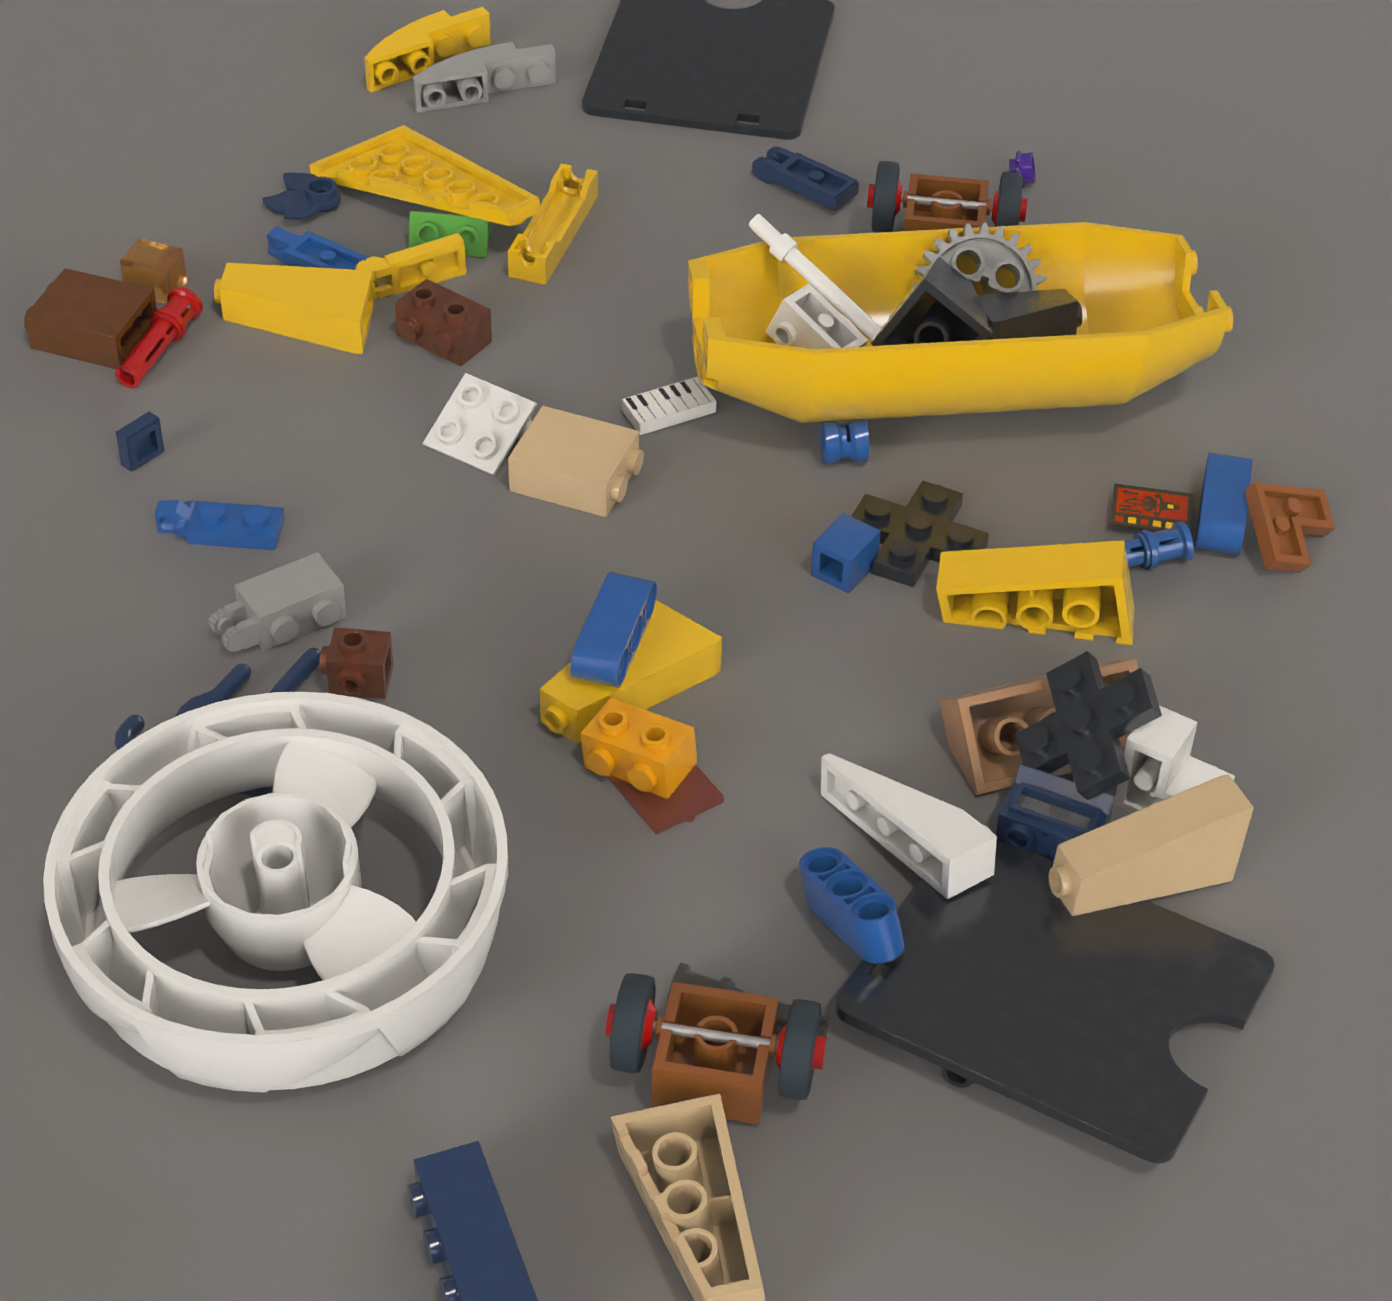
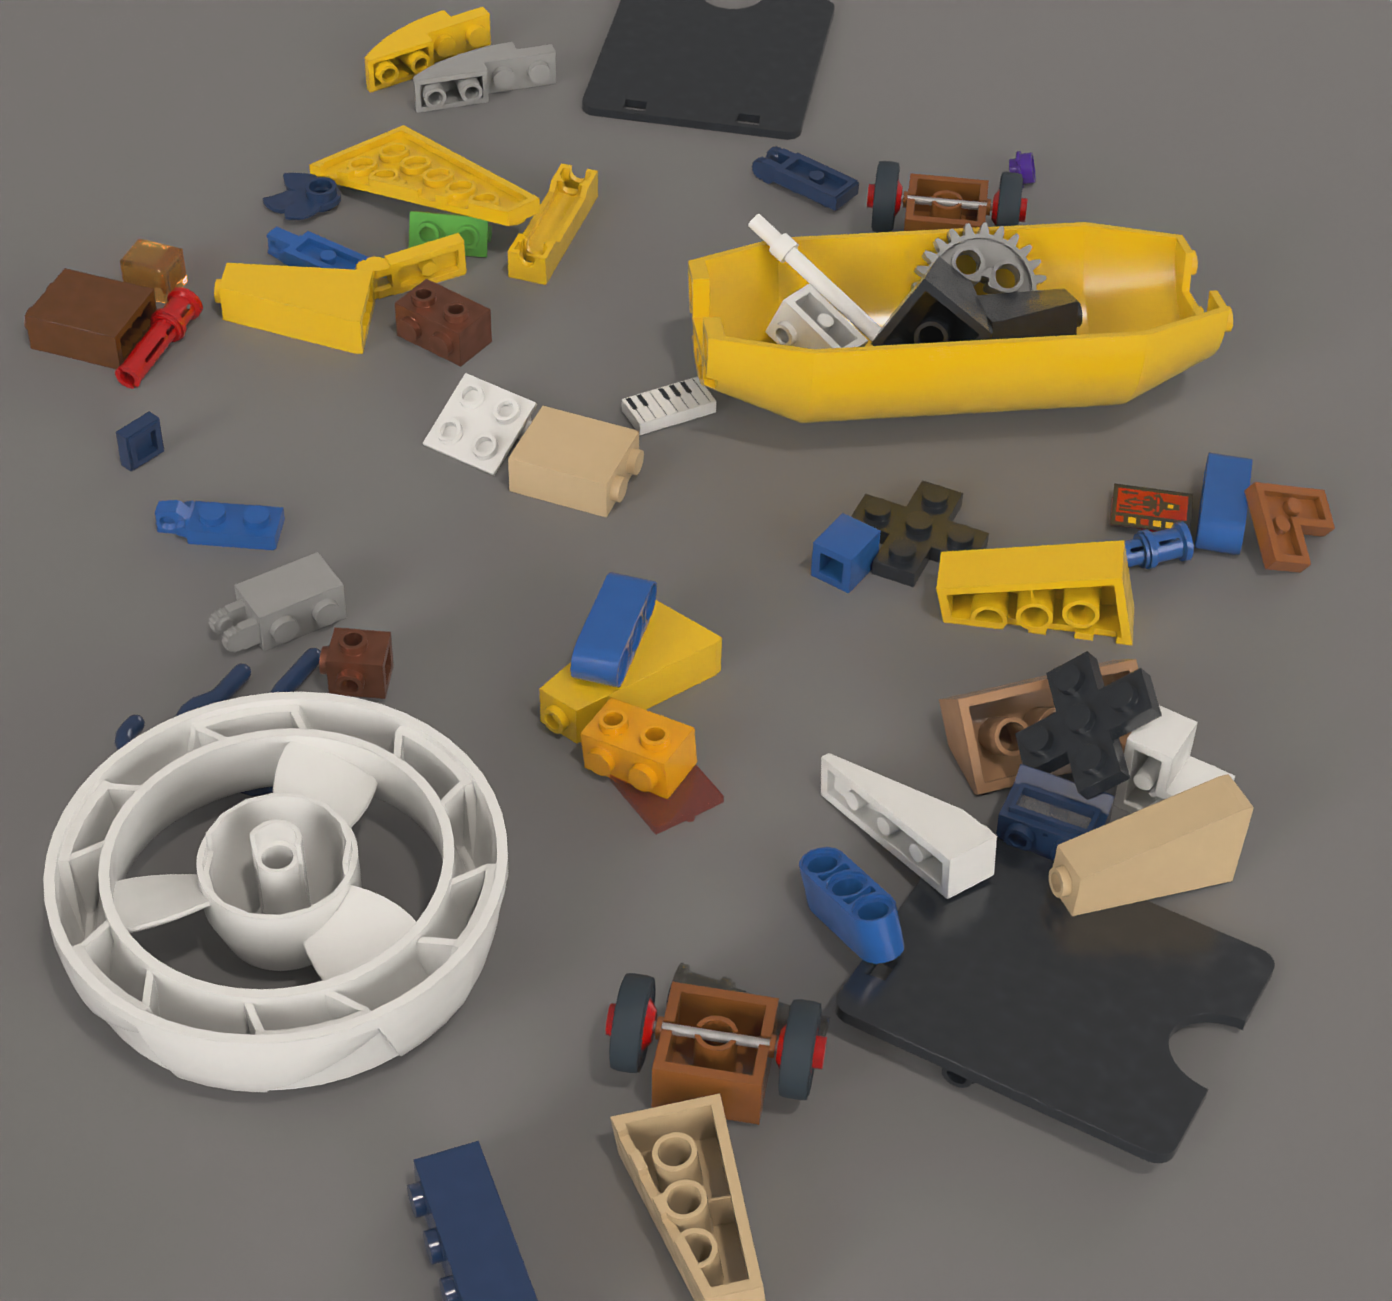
blue wheel [820,419,869,464] -> none

